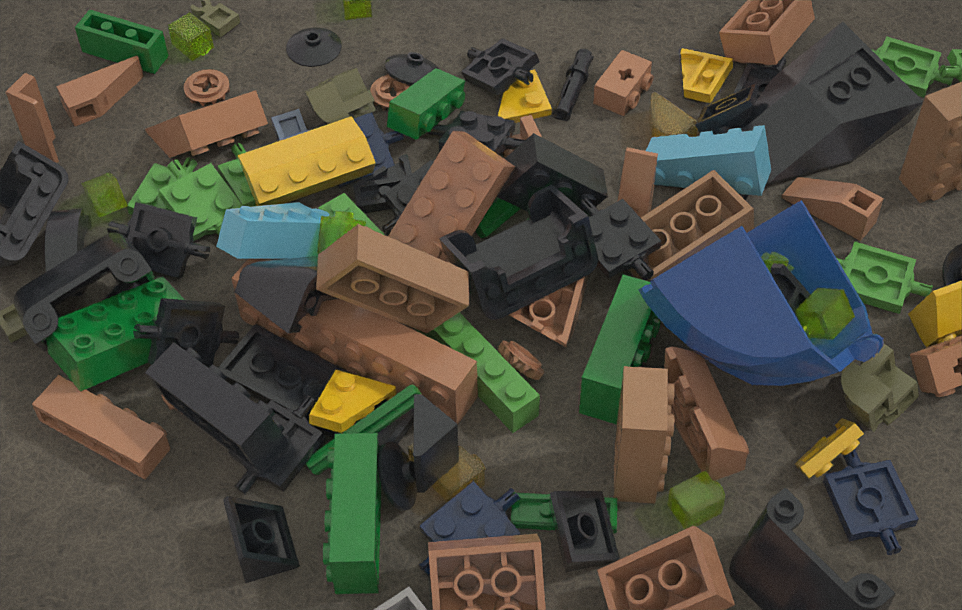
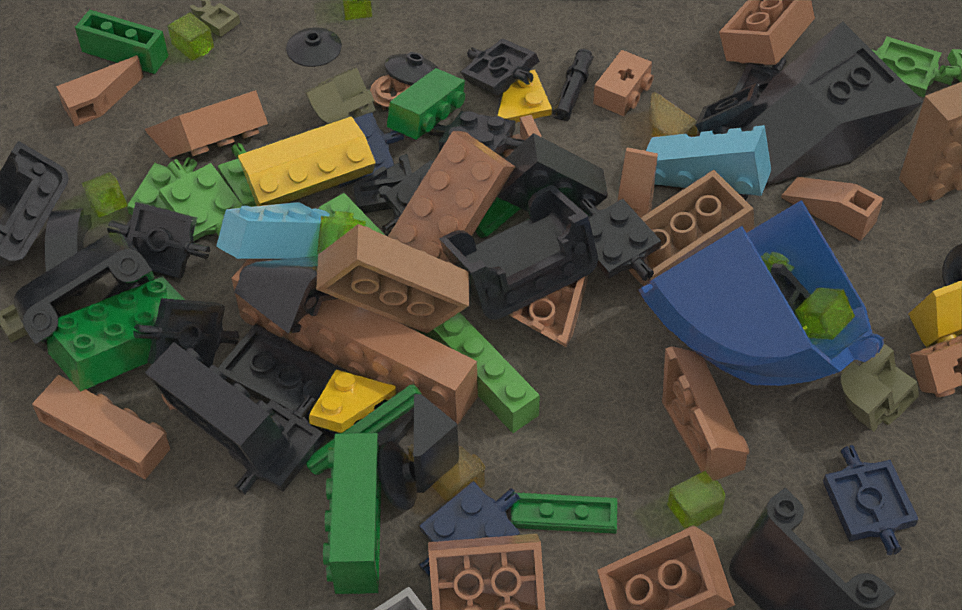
nougat panel [6,73,59,163] -> none
nougat gear [184,69,230,107] -> none
black slope [223,496,300,583] -> none
sand blue bracket [271,109,310,141] -> none
nougat gear [498,340,544,380] -> none
black slope [549,491,620,572] -> none
green brick [579,275,661,425] -> none
medium nougat brick [613,366,674,504] -> none
yellow wing [681,48,733,103] -> none
yellow wing [795,418,864,478] -> none
bright green plate [837,241,933,314] -> none

